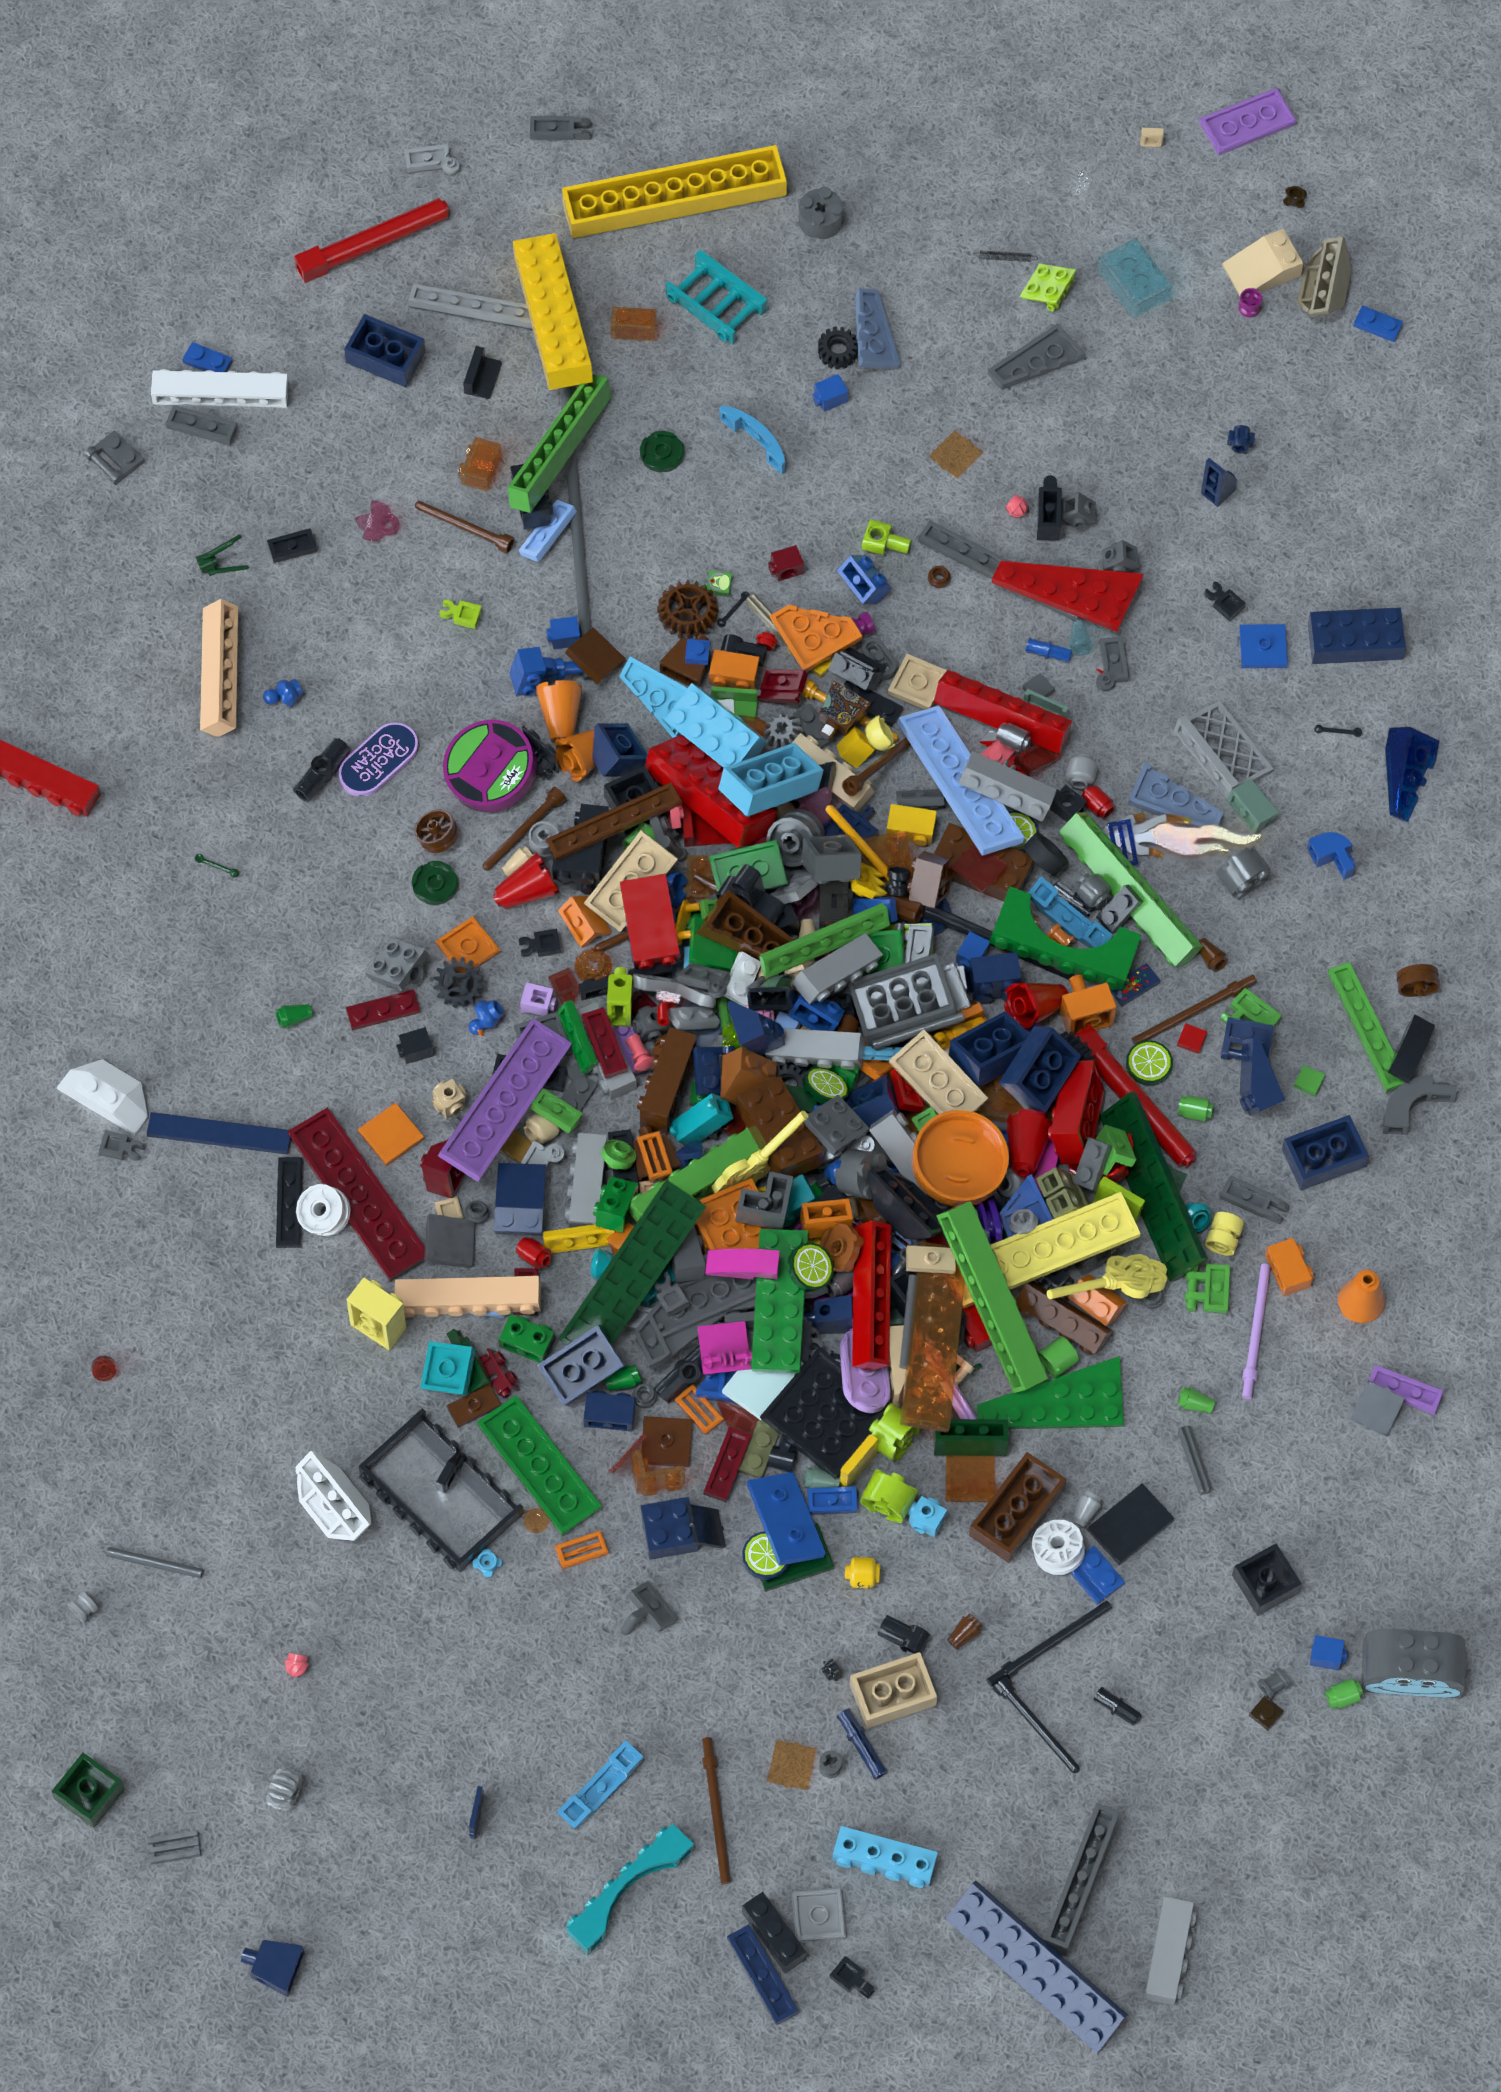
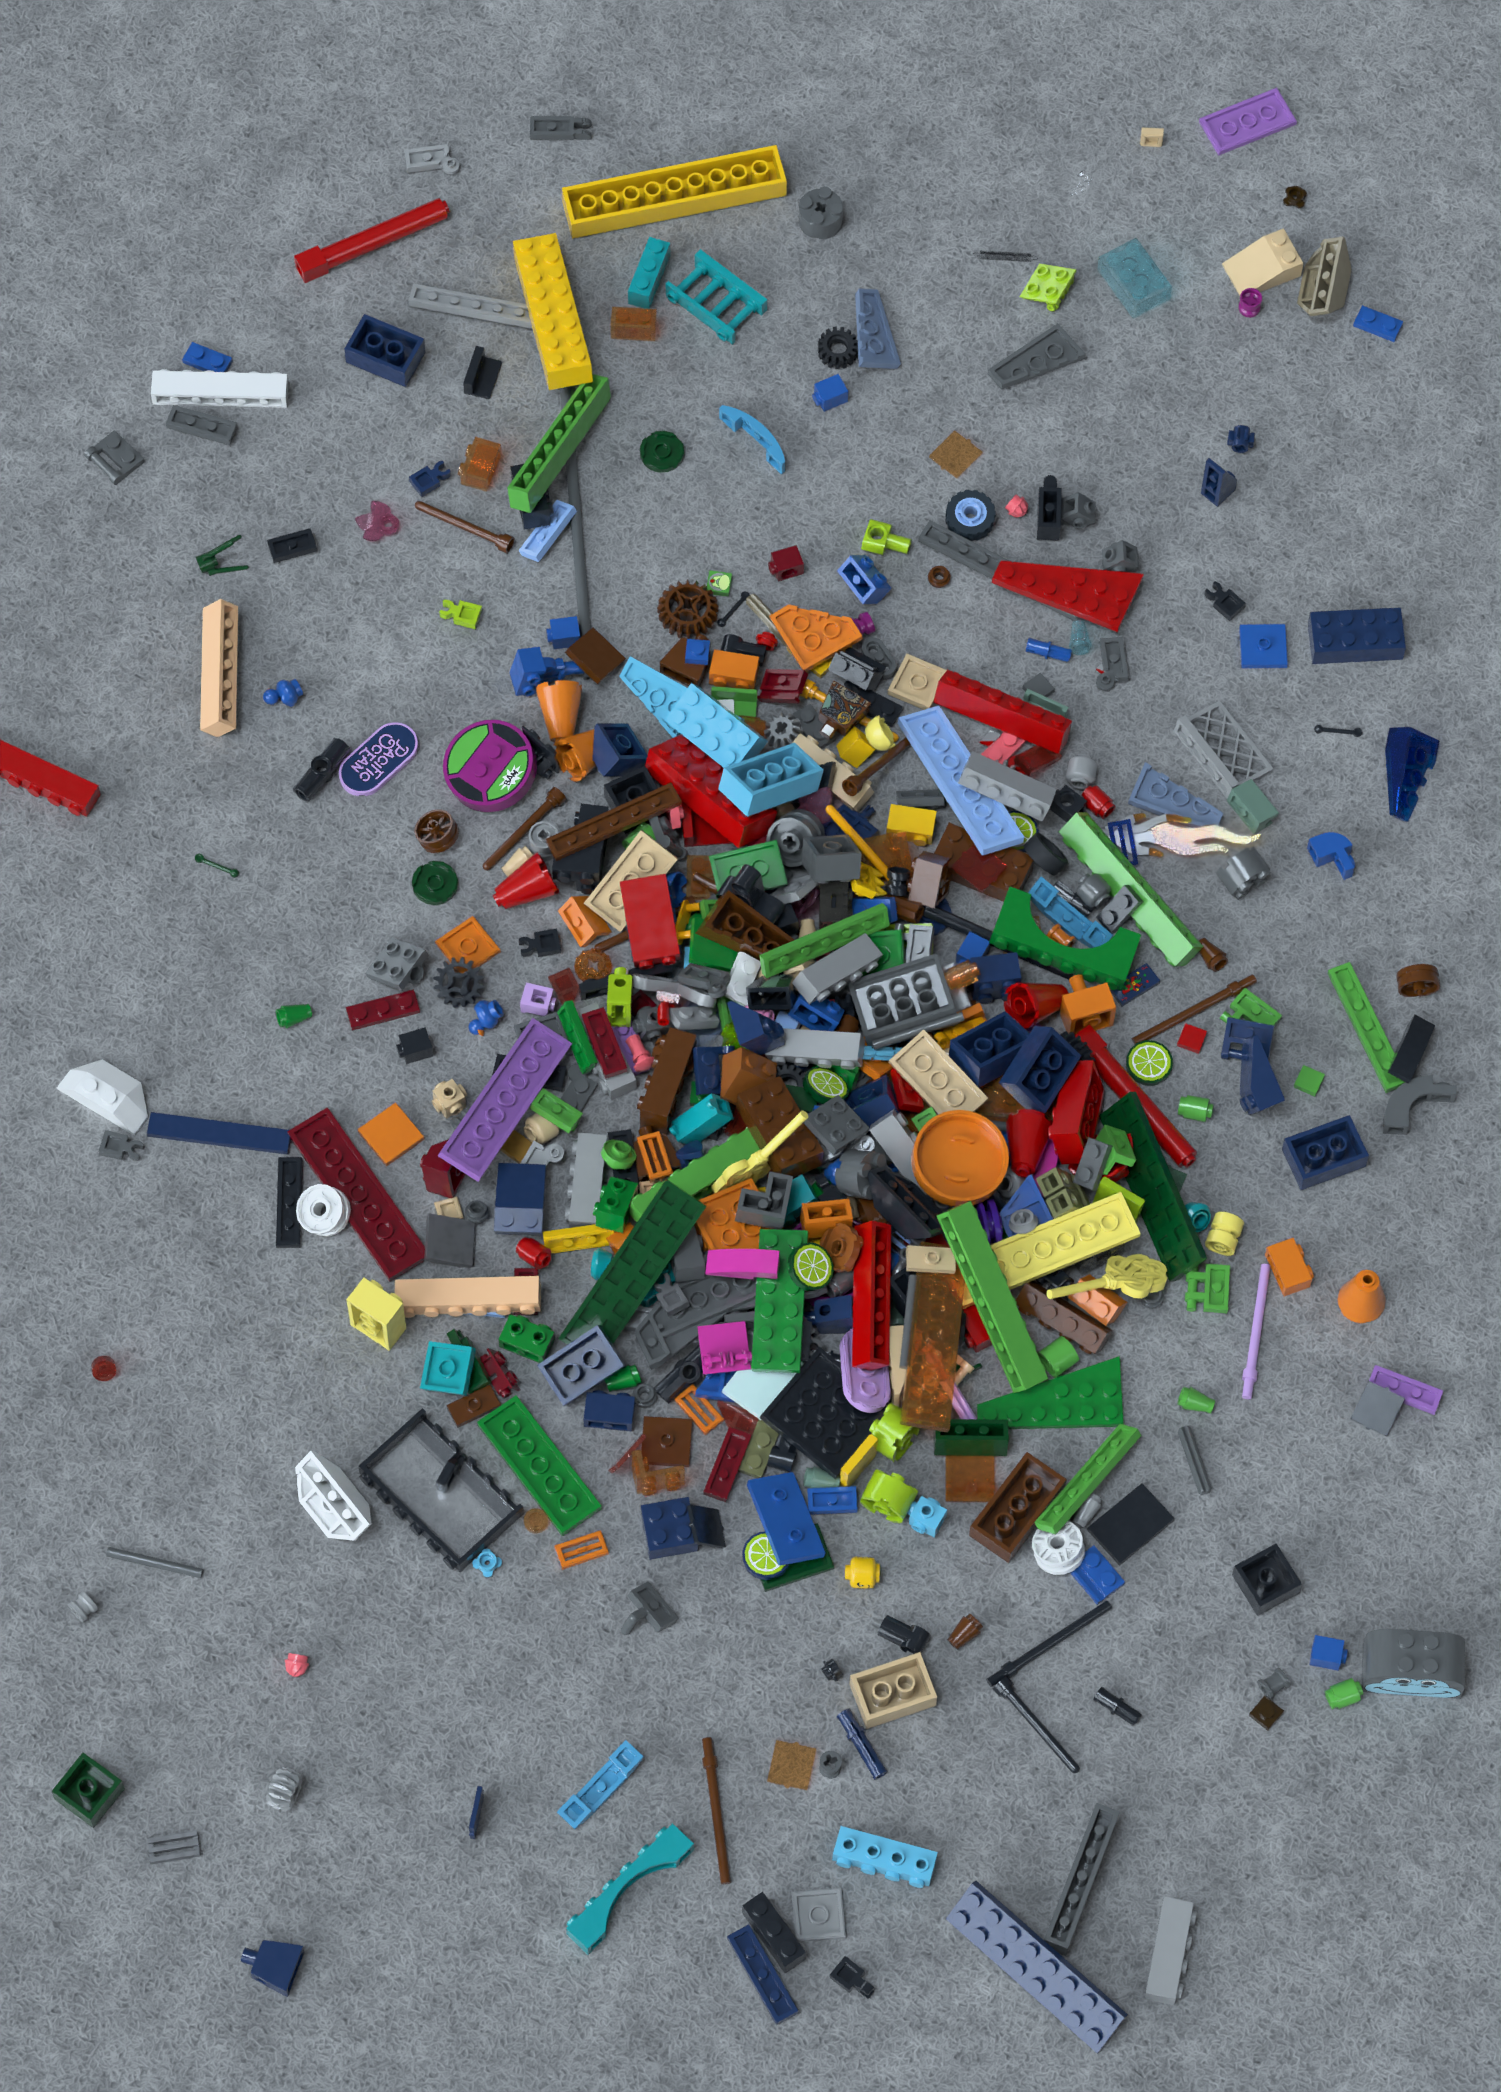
flat silver brick [996,723,1032,753] -> none
dark grey hinge [1220,1176,1290,1224] -> none
none -> dark blue plate [409,461,451,497]
none -> teal brick [628,237,670,310]
none -> clear orange brick [944,959,981,990]
none -> black wheel [945,490,996,541]
none -> bright green plate [1035,1424,1141,1534]

